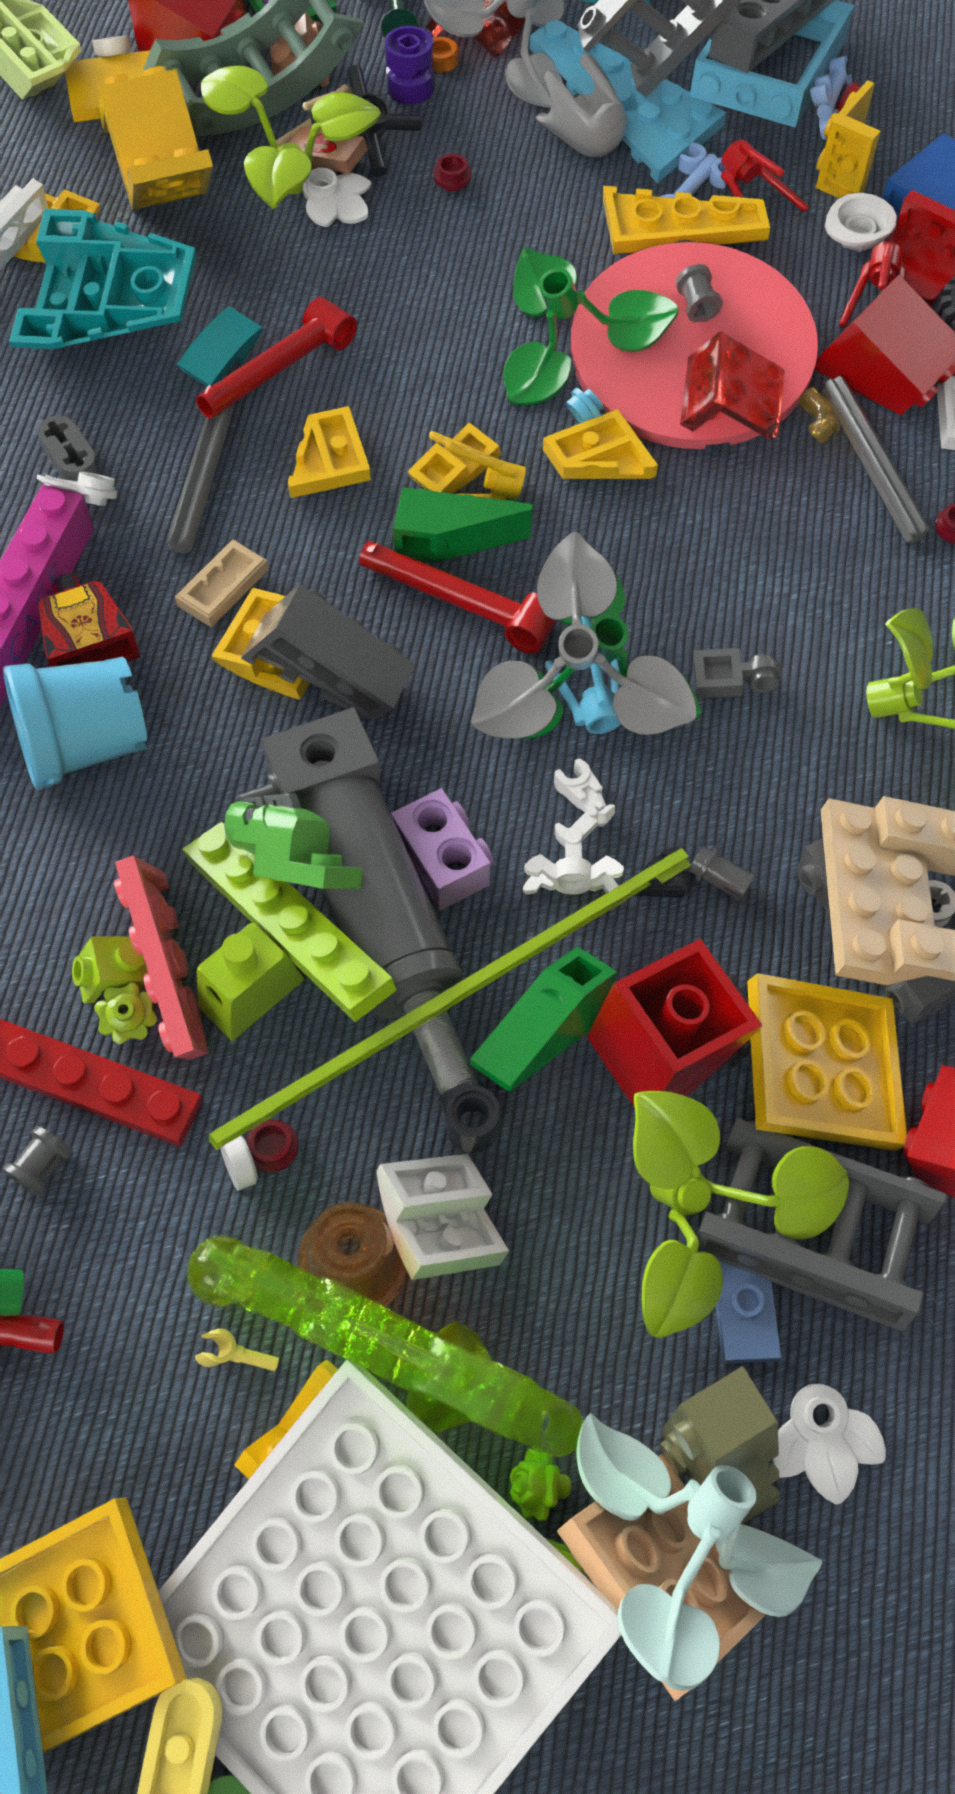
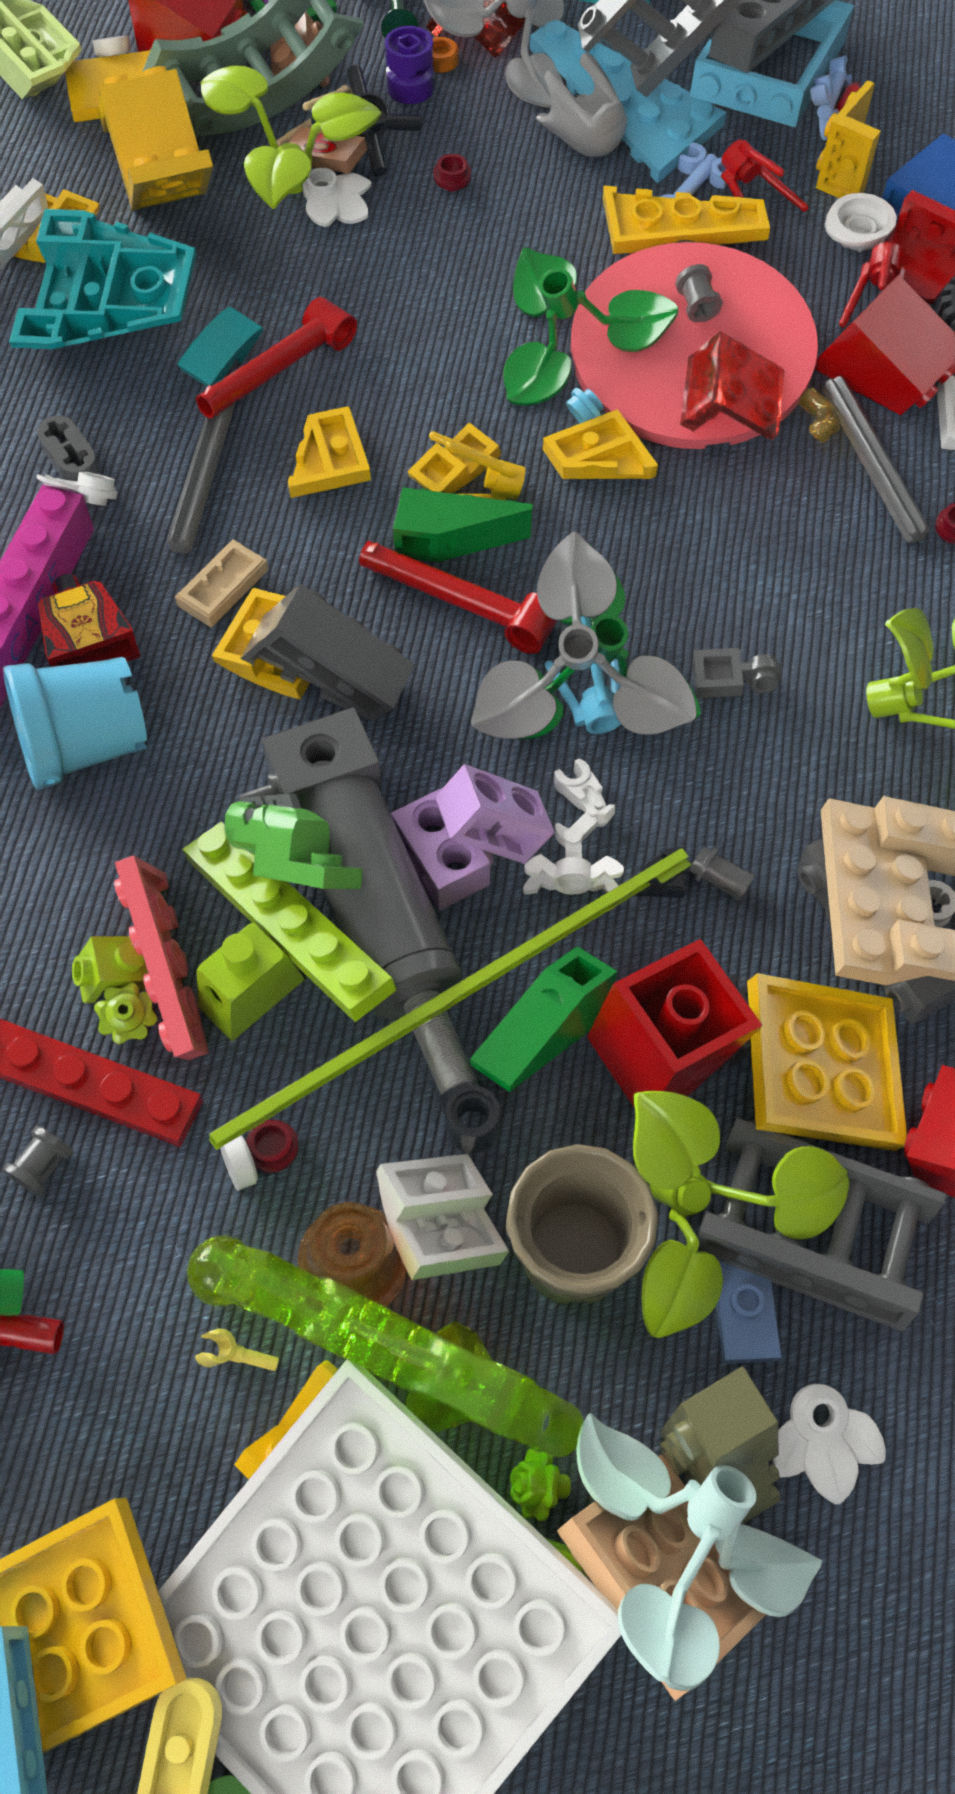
none -> lavender brick [435,764,555,864]
none -> dark tan piece [506,1144,658,1305]

